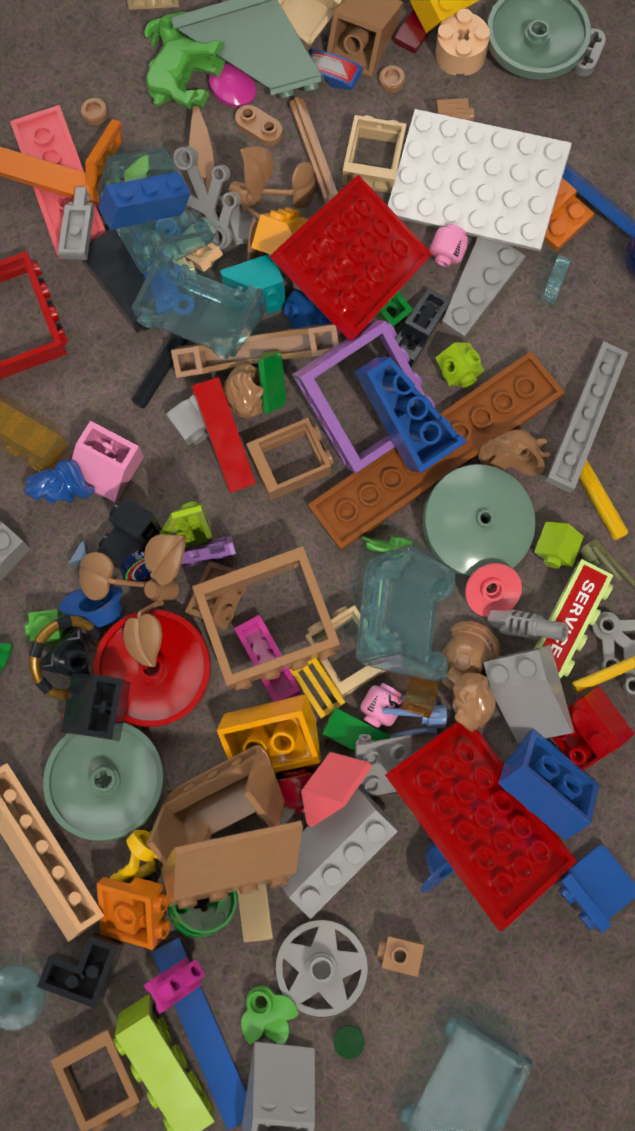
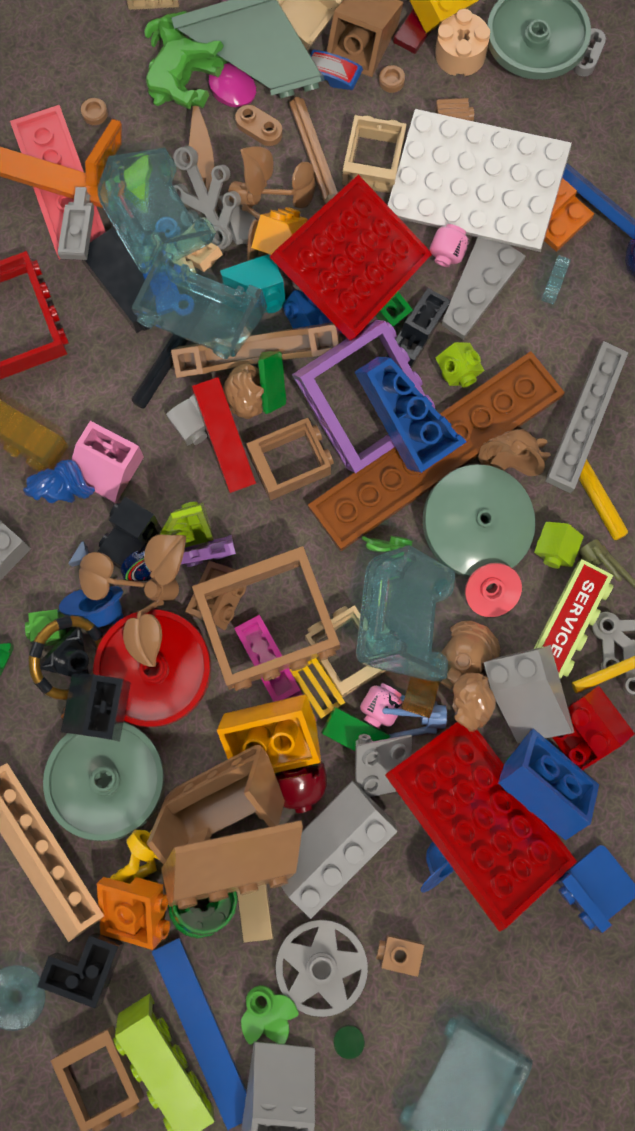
blue brick [98,172,191,230] -> none
dark pink hips [144,957,204,1014] -> none
coral slope [301,752,372,828] -> none
light grey hinge [487,609,569,641] -> none

